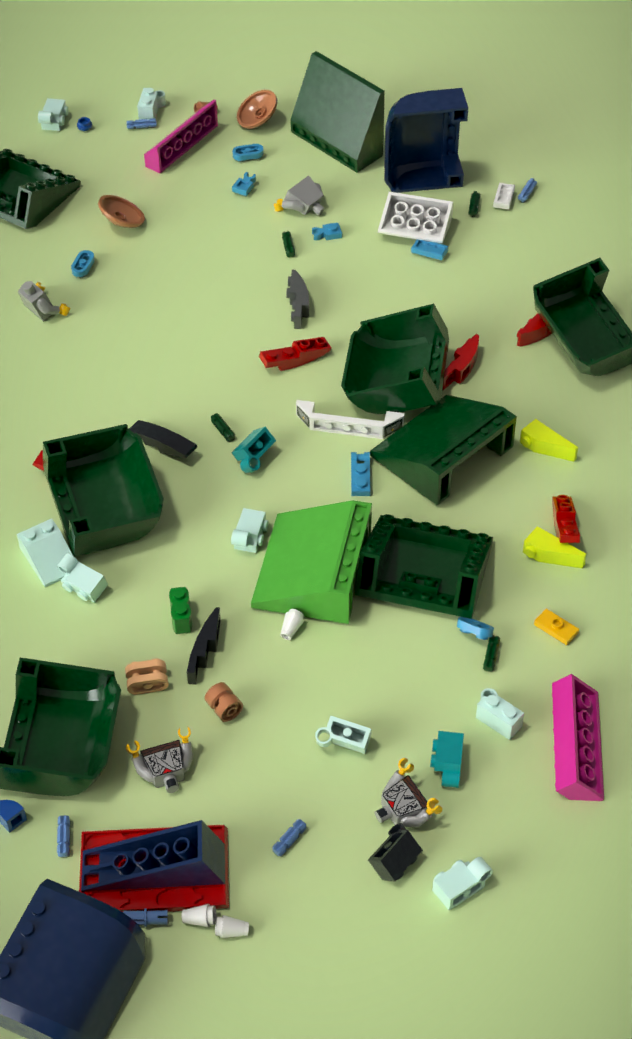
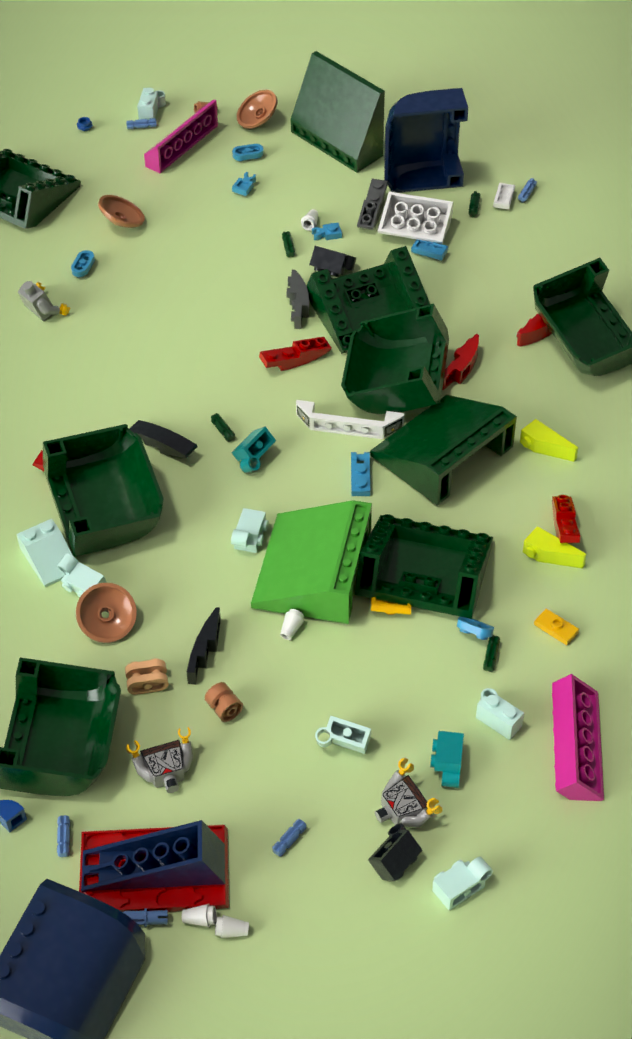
light aqua hinge [38,98,68,131] -> none
green brick [169,587,192,634] -> none
light grey torso [274,175,325,215] -> none
none -> nougat dish [76,583,137,643]
none -> white cone [301,209,318,231]
none -> dark green slope [306,246,430,354]
none -> black hinge [309,246,357,277]
none -> dark grey slope [357,178,388,230]
none -> yellow plate [371,597,411,615]

